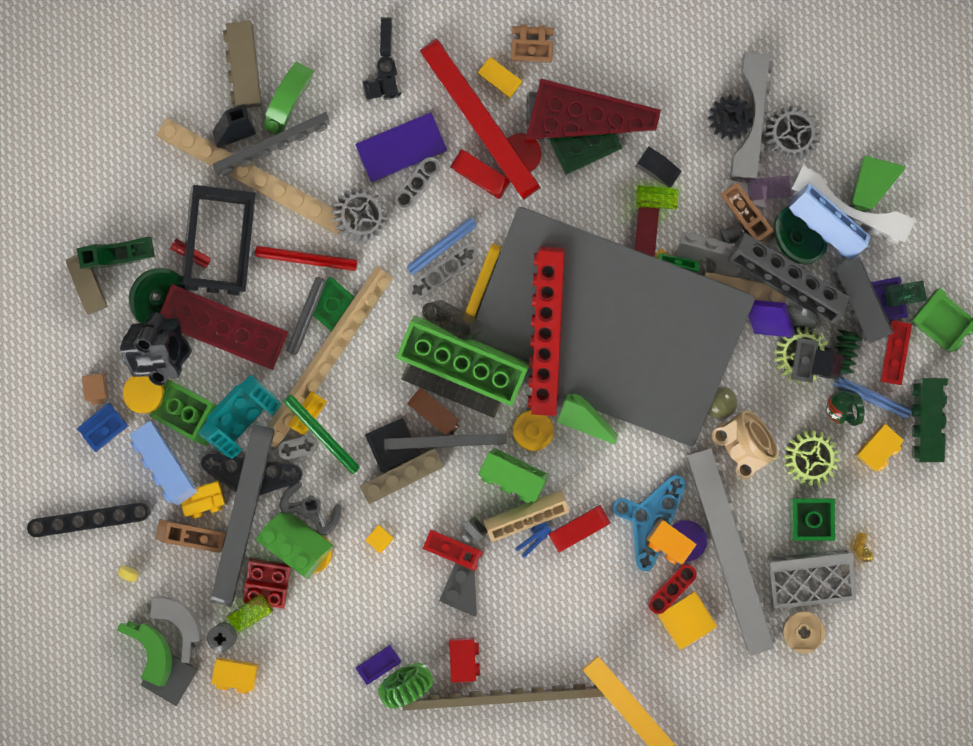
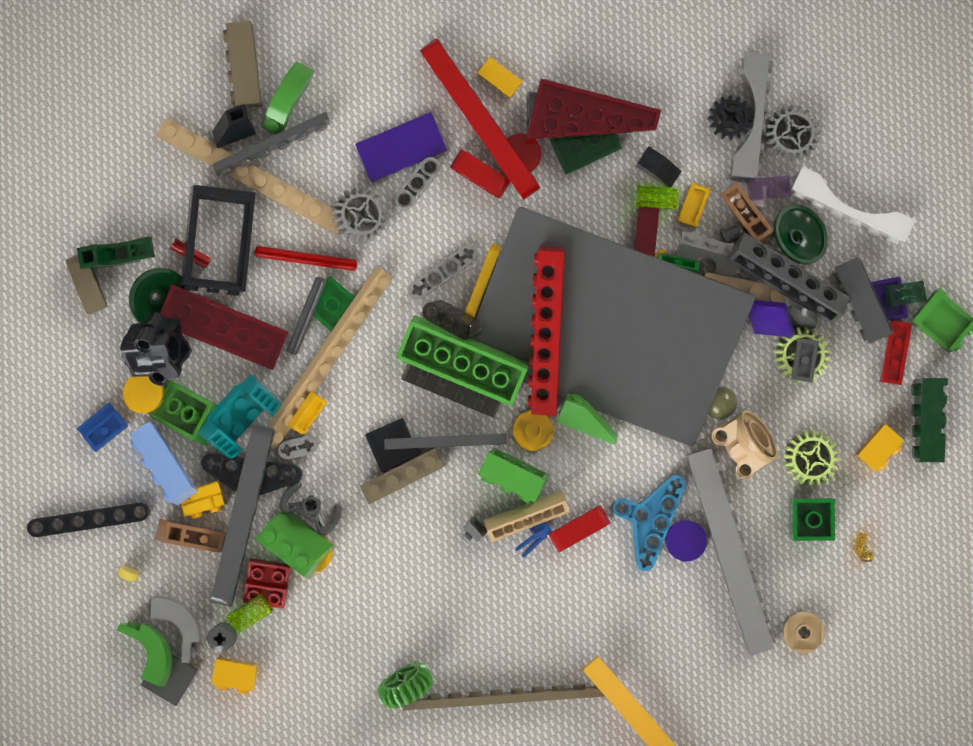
medium nougat brick [82,374,109,405] -> none
green axle [284,394,360,474] -> none
dark purple tile [356,644,402,685] -> none
black piece [362,56,402,101] -> none
yellow tile [365,525,394,554] -> none
black beam [380,17,392,56] -> none
medium blue axle [407,218,477,275] -> none
reddish brown slope [407,387,460,436] -> none
red plate [422,529,484,571] -> none
dark grey wing [439,563,477,617] -> none
red brick [449,637,480,683] -> none
medium nougat plate [511,24,554,63] -> none
light orange brick [646,519,697,565] -> none
red beam [648,564,697,614] -> none
yellow slope [658,591,717,650] -> none
light grey fence [767,548,856,609] -> none
light blue brick [789,183,870,260] -> none
black brick [811,347,844,380] -> none
dark green helmet [826,390,865,426] -> none
dark green piece [833,329,863,375] -> none
medium blue axle [833,376,912,419] -> none
bright green slope [849,156,905,212] -> none
none -> yellow tile [677,182,711,229]

